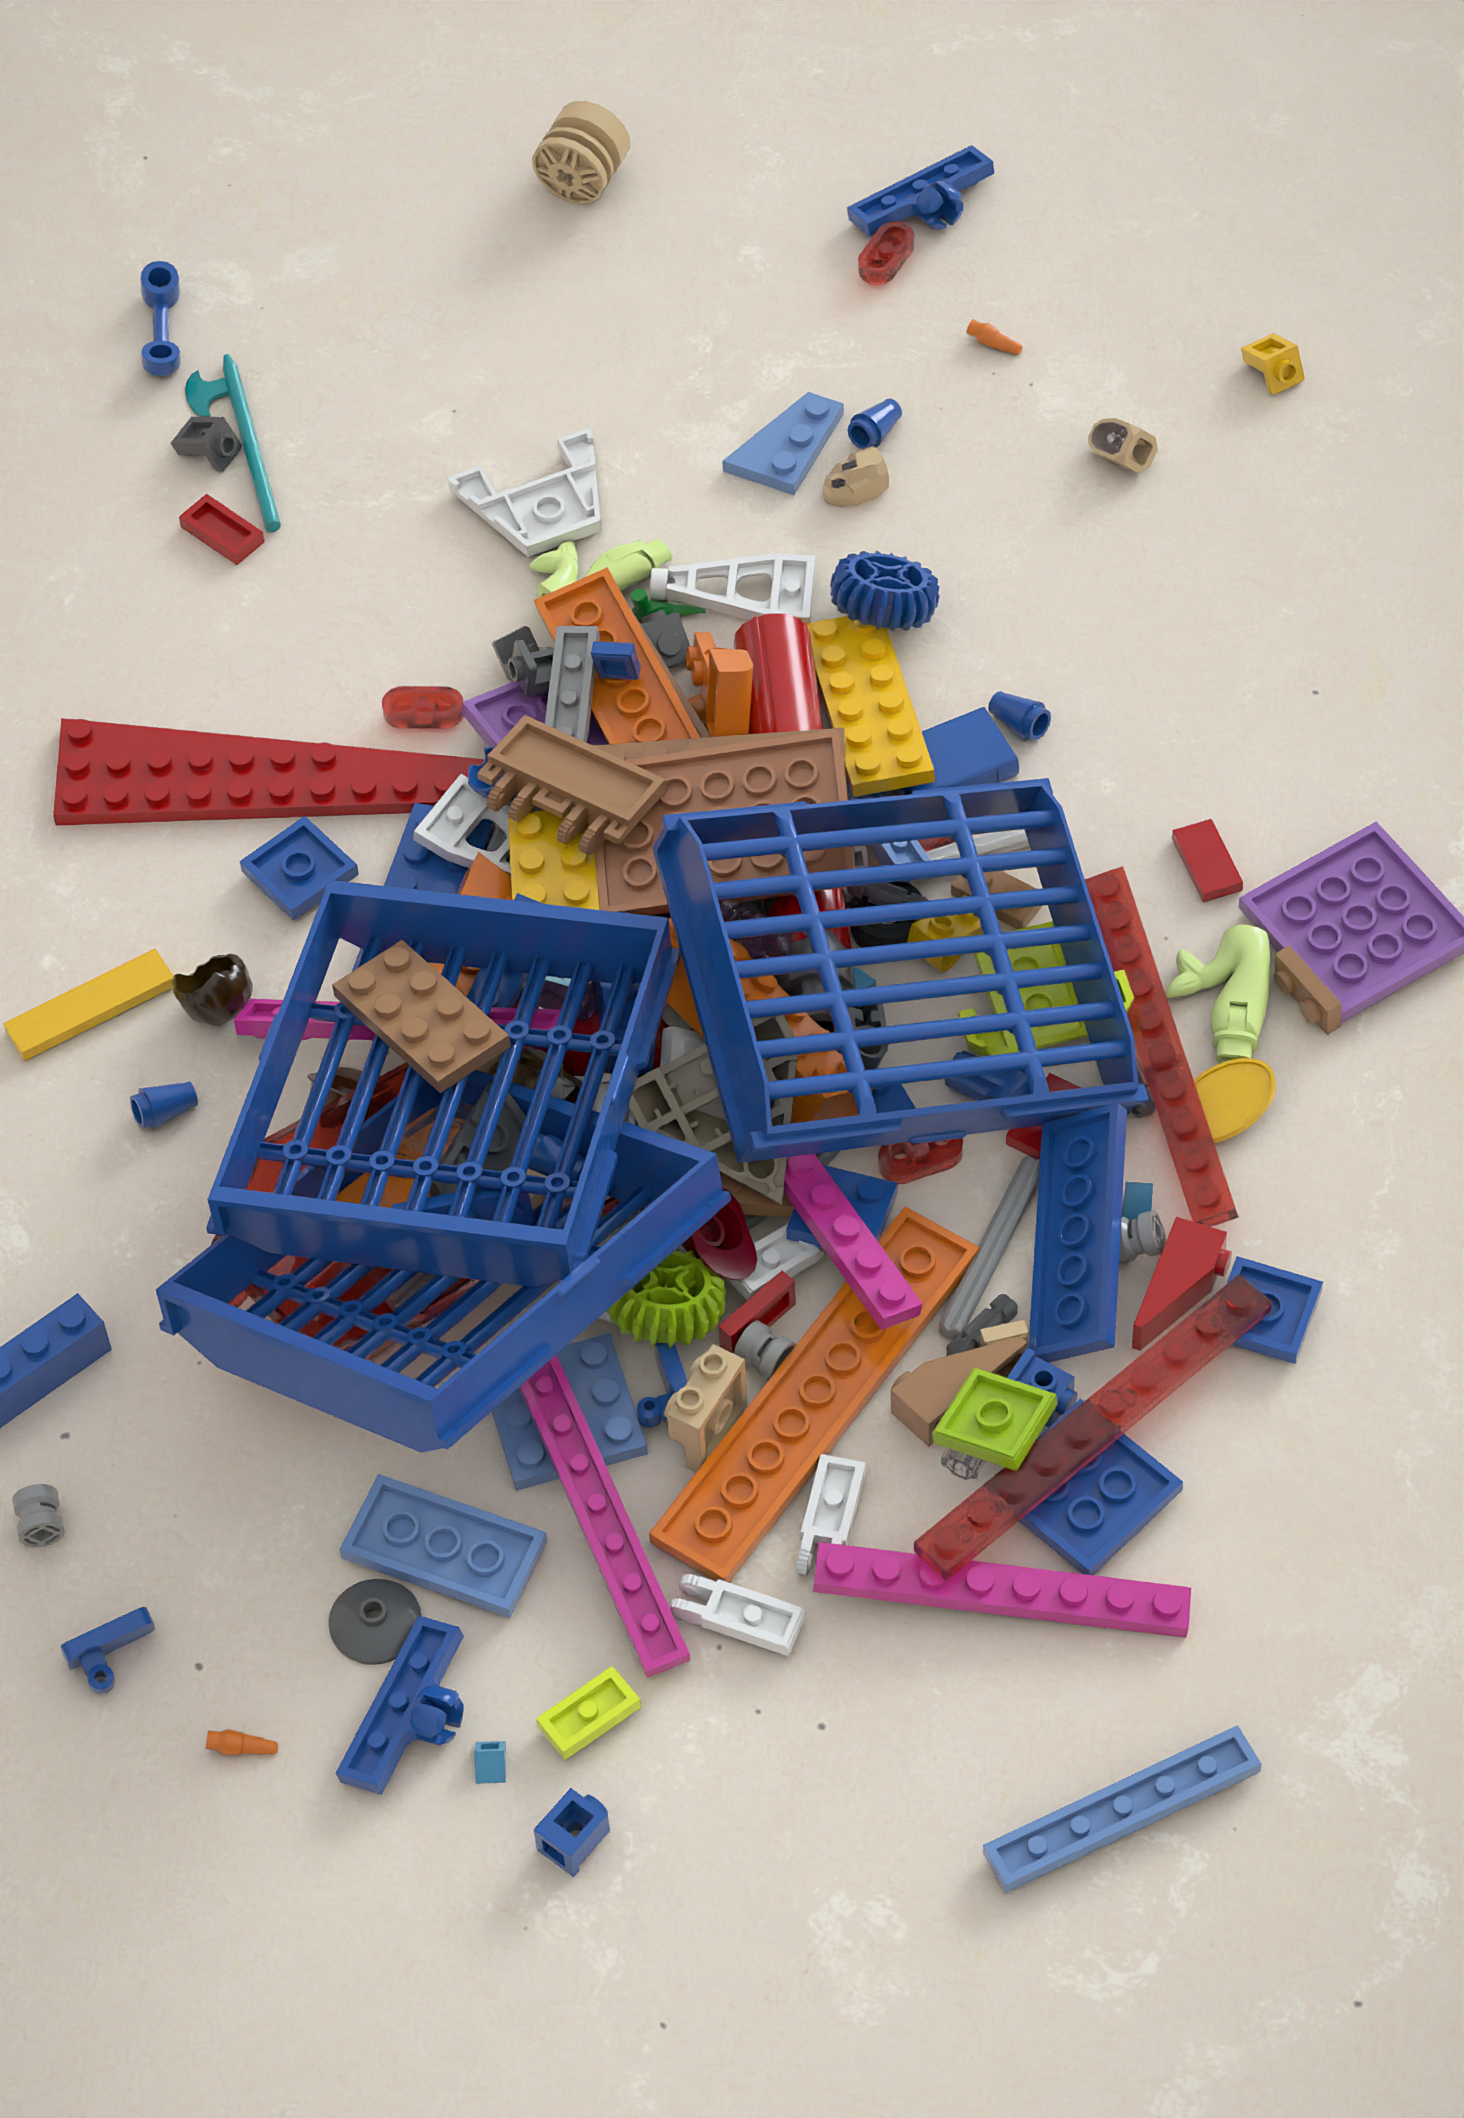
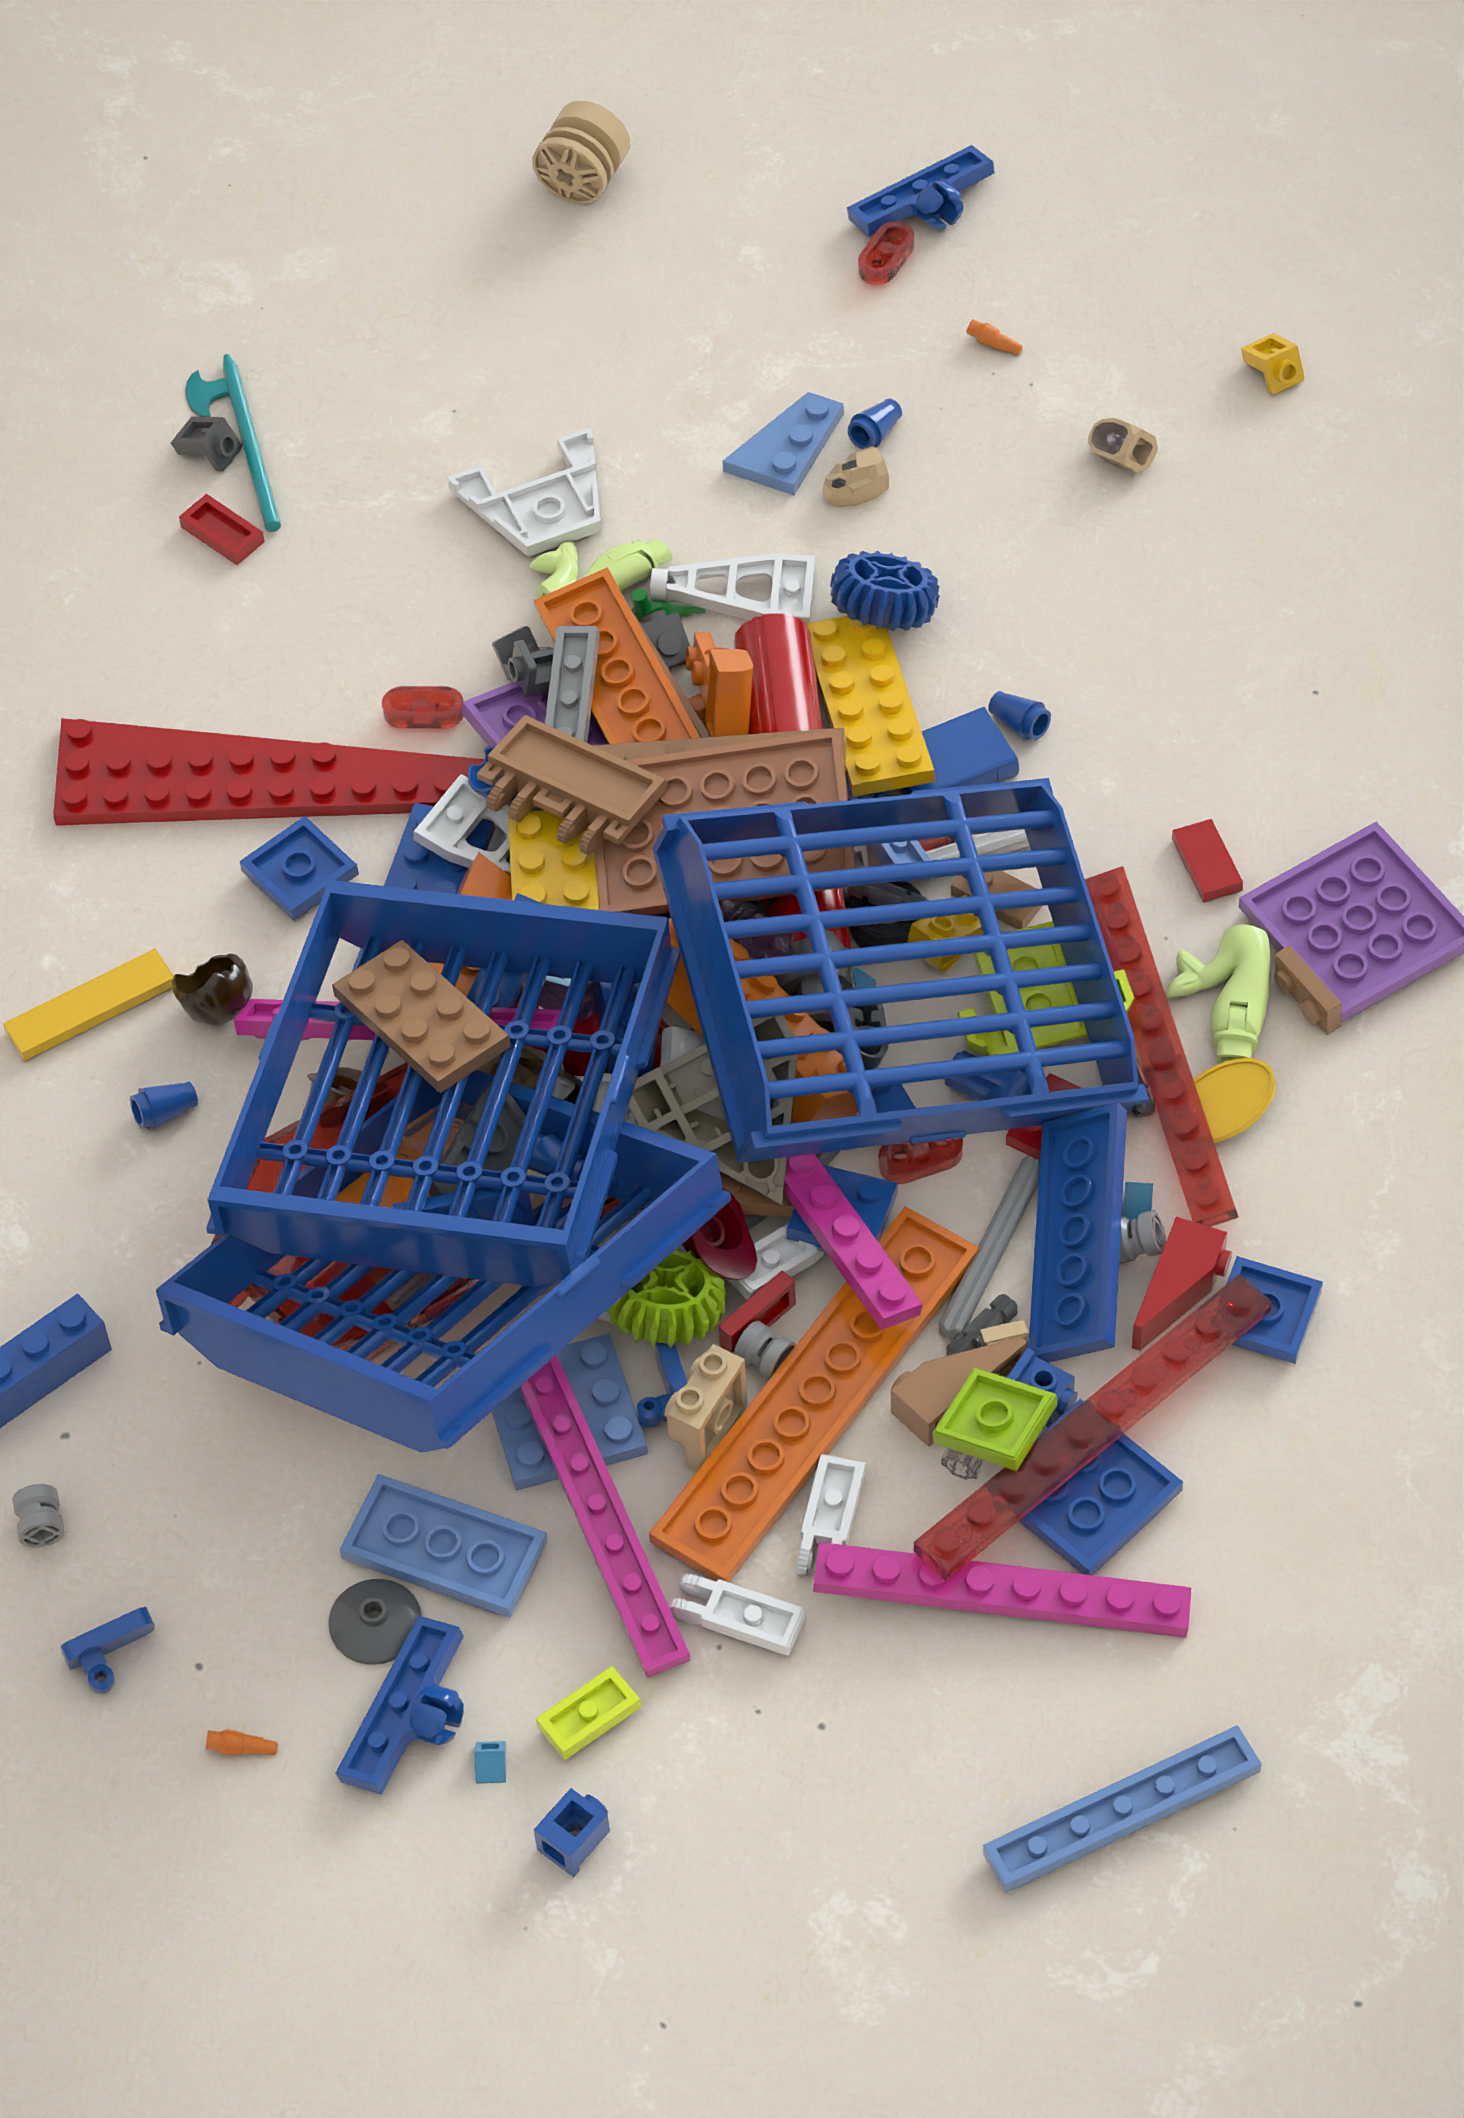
blue piece [140,261,181,376] -> none
blue tile [591,641,641,680] -> none

